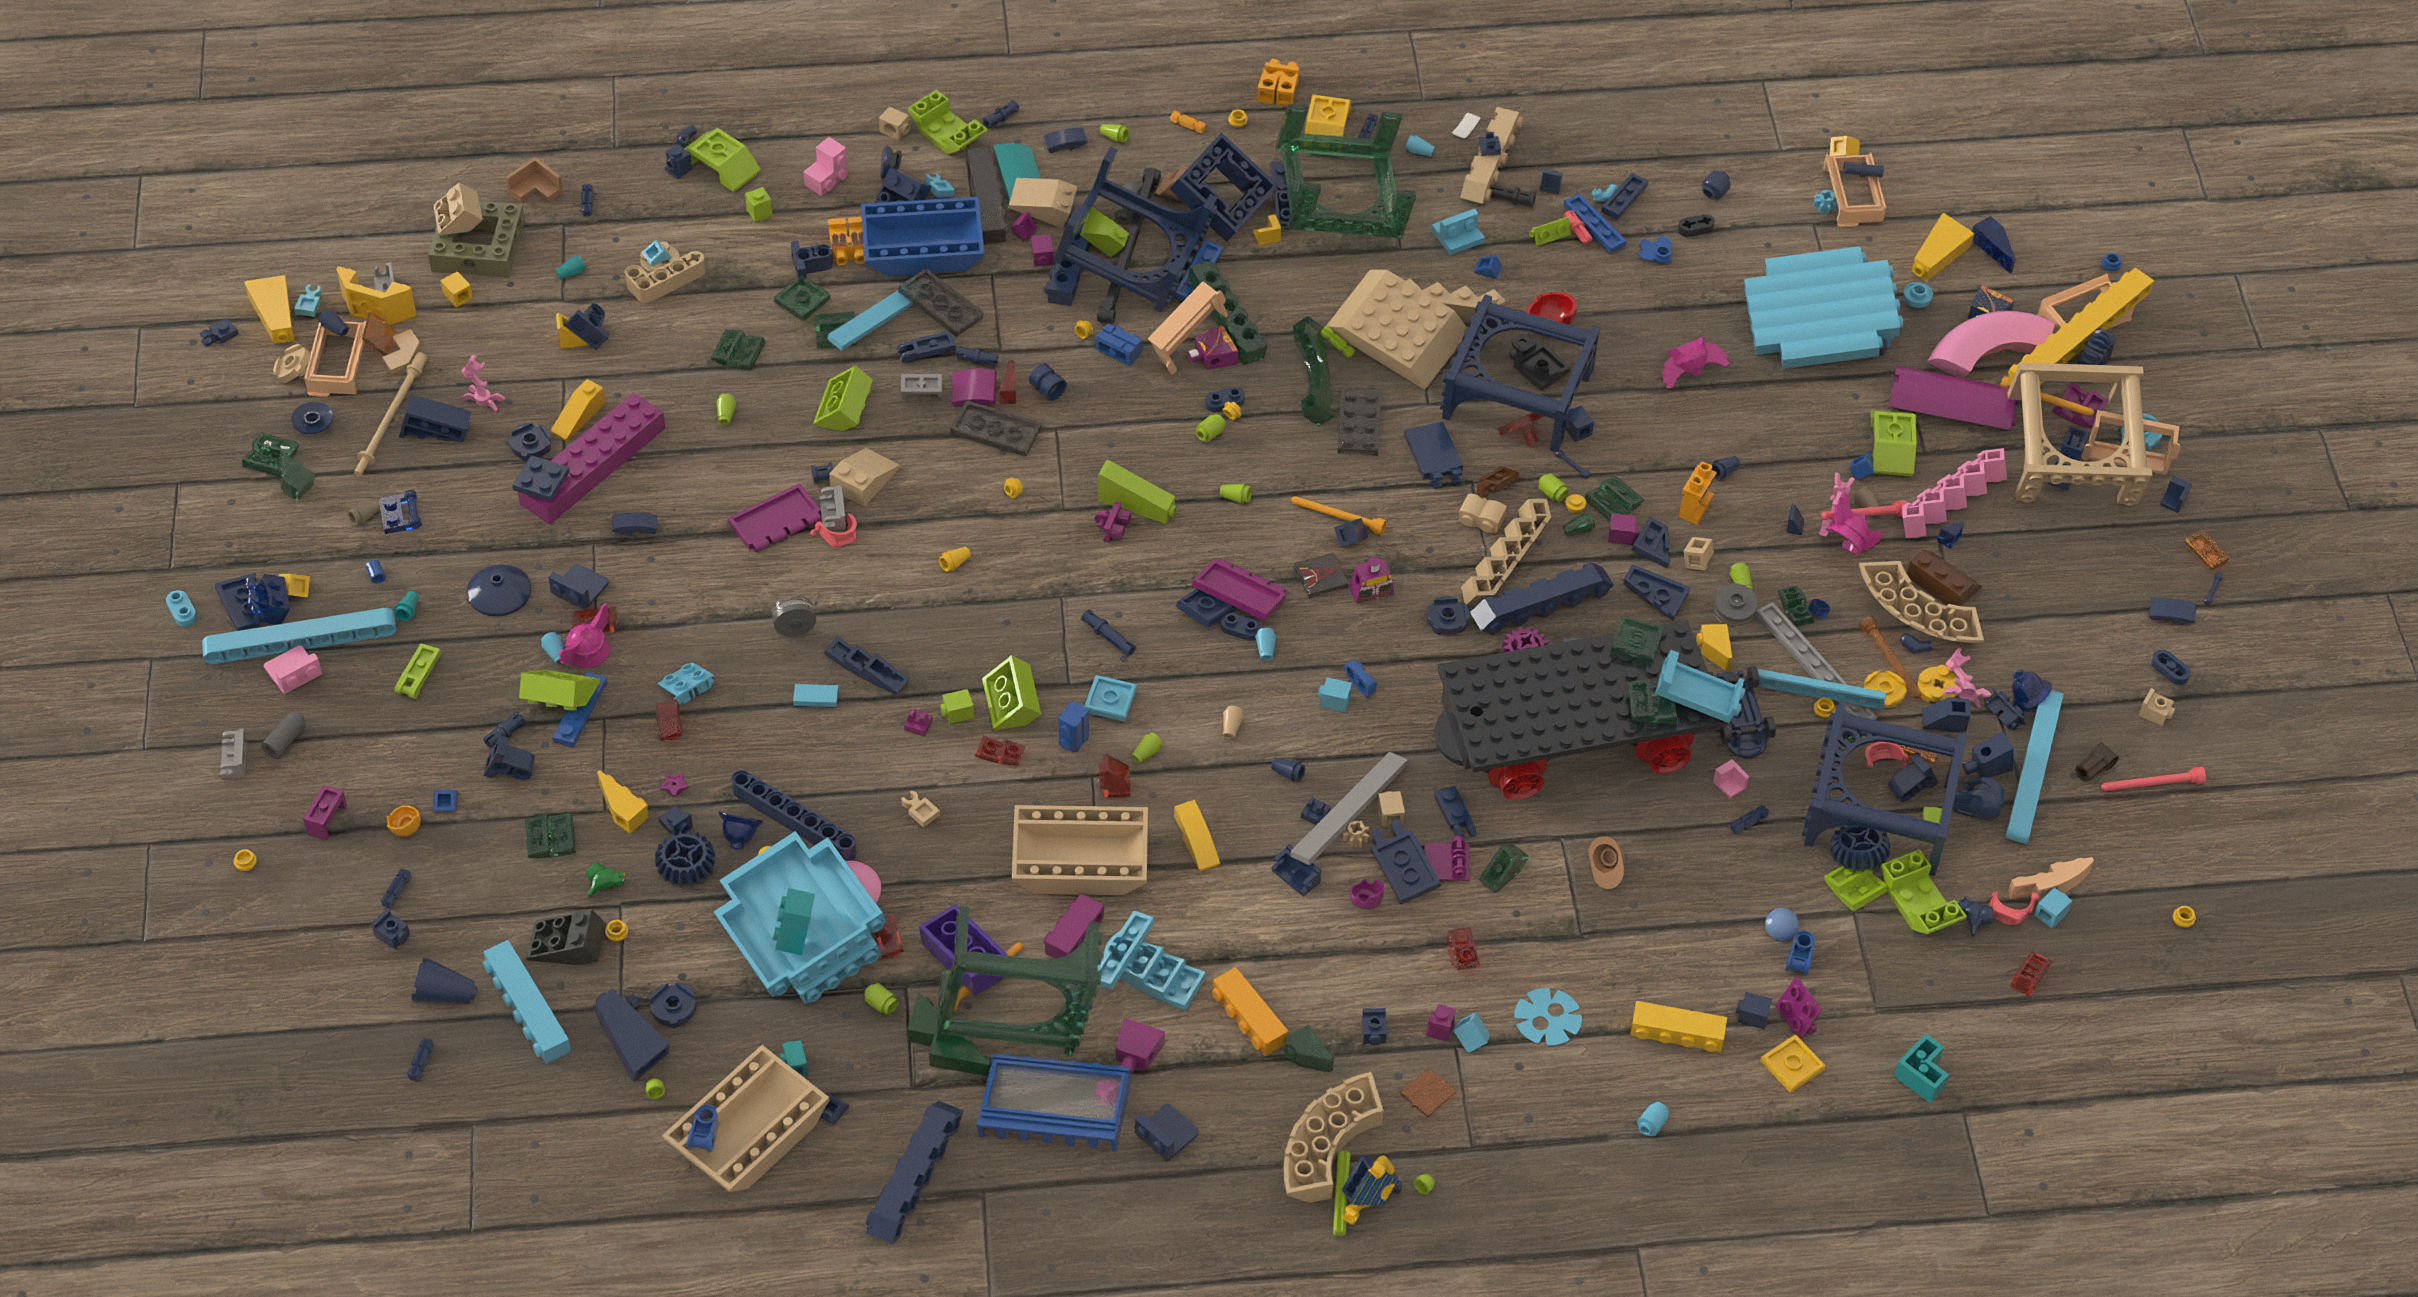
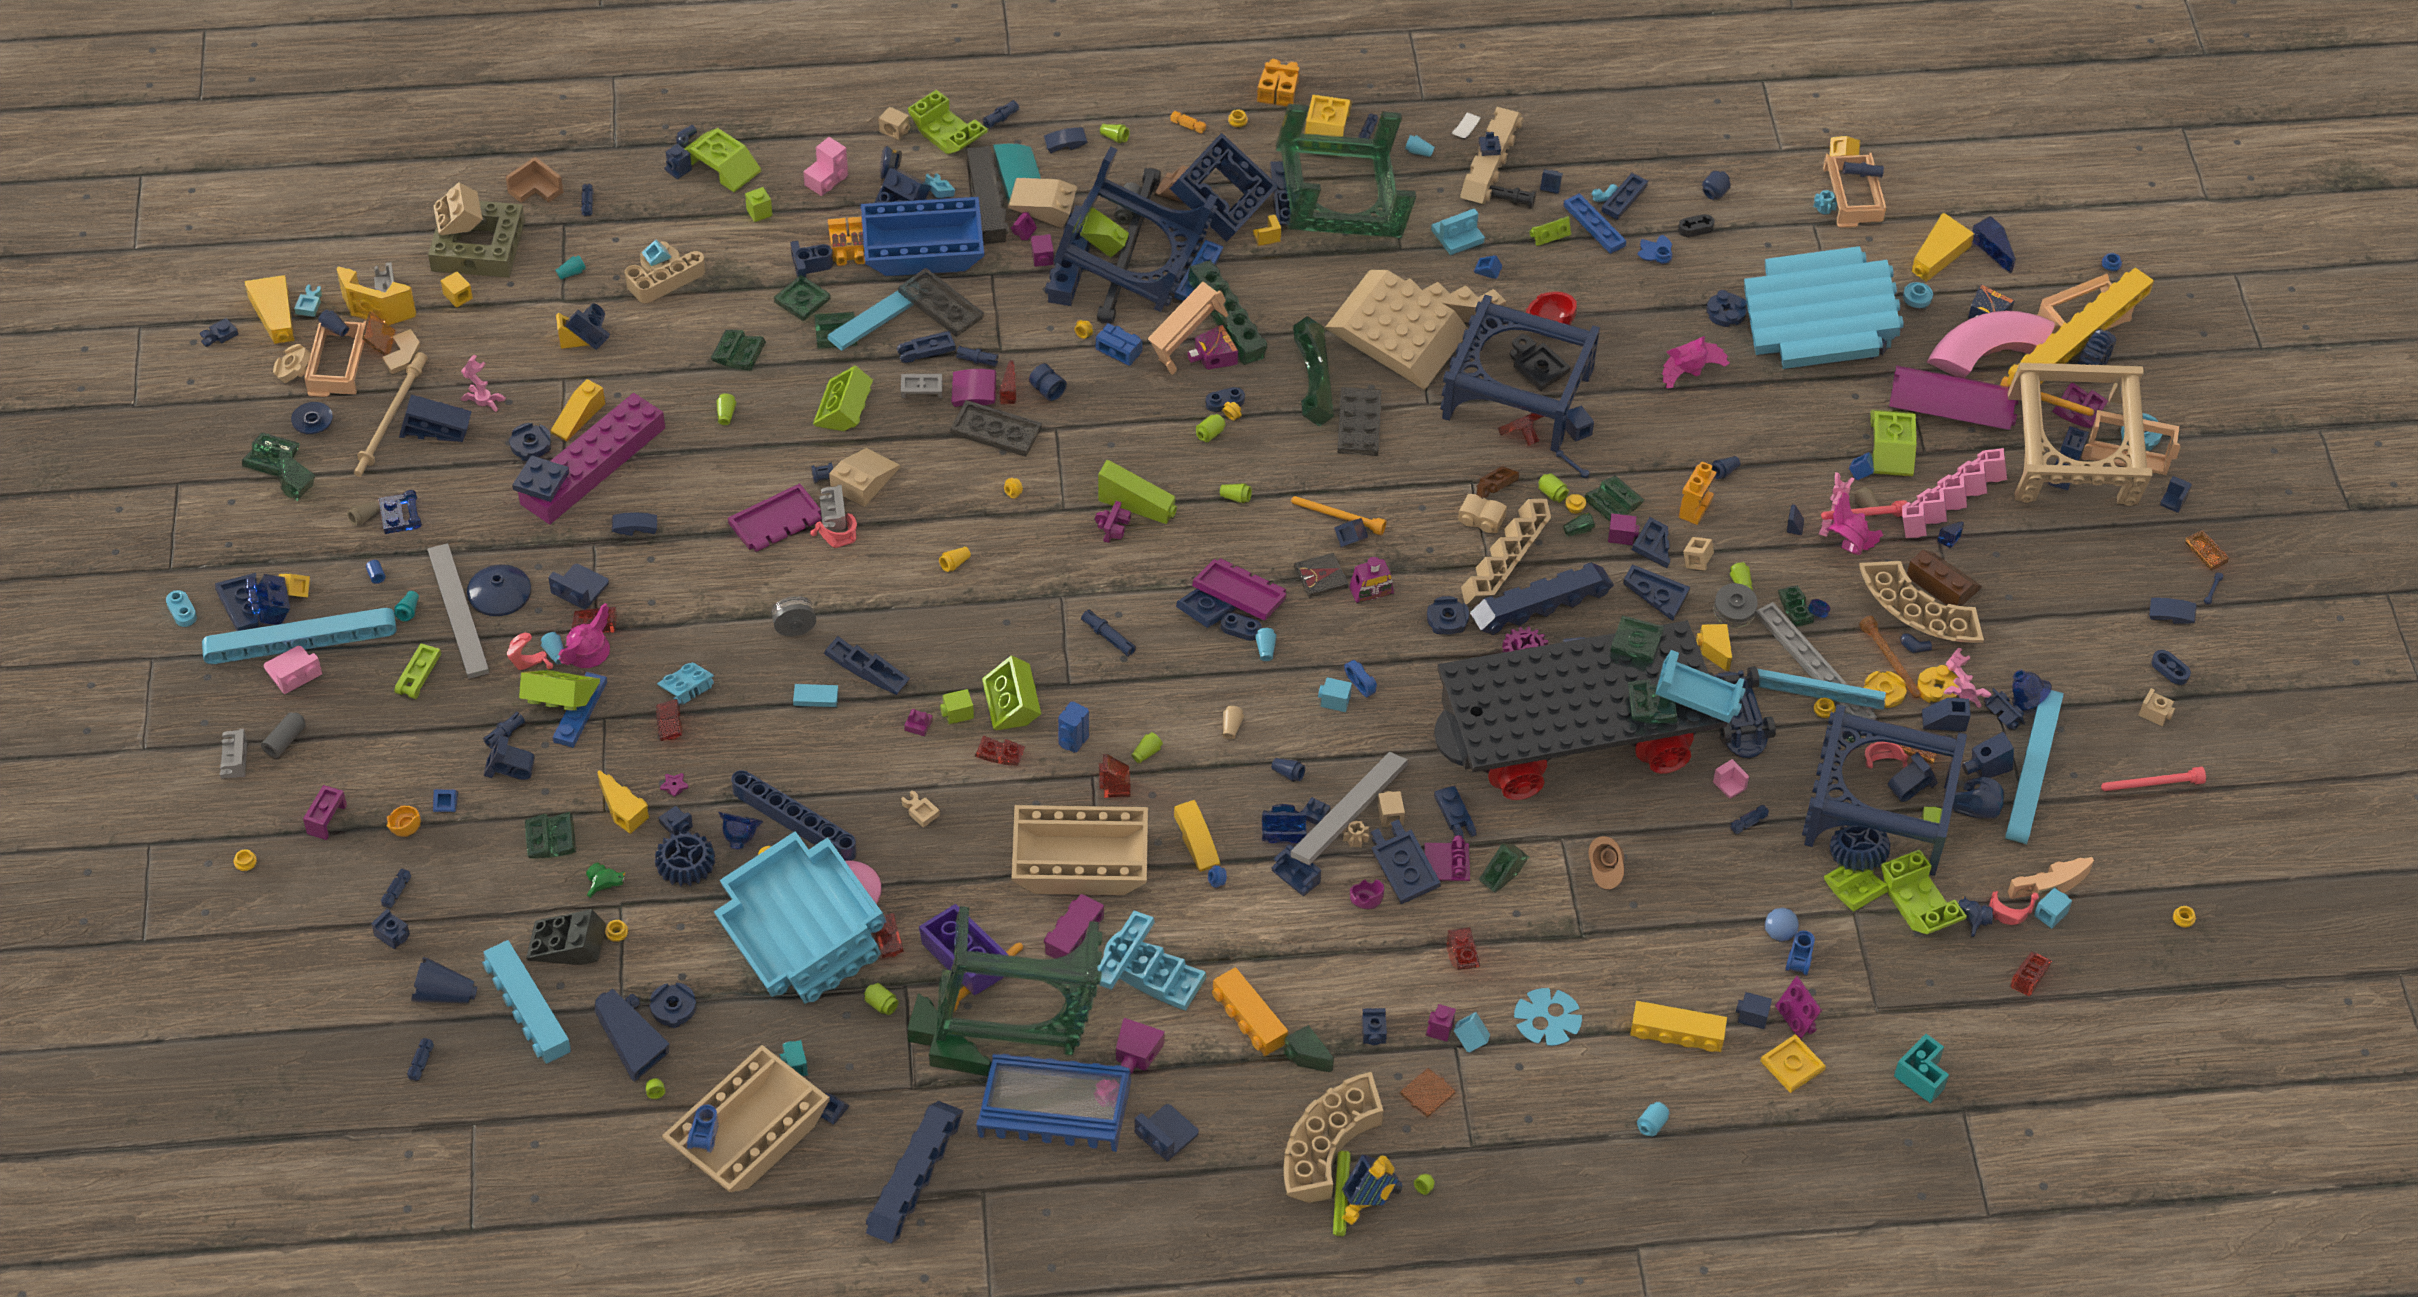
teal brick [773,888,815,955] -> none
medium azure plate [1084,675,1137,722] -> none
lime axle [1320,326,1355,358] -> none
dark blue tile [1404,422,1463,489] -> none
coral axle [1563,210,1592,245] -> none
dark brown piece [2075,742,2119,781] -> none
none -> light grey tile [427,543,489,679]
none -> coral helmet [507,633,554,670]
none -> blue plate [1208,865,1227,888]
none -> clear blue slope [1262,804,1307,843]
none -> dark blue plate [1706,290,1747,327]

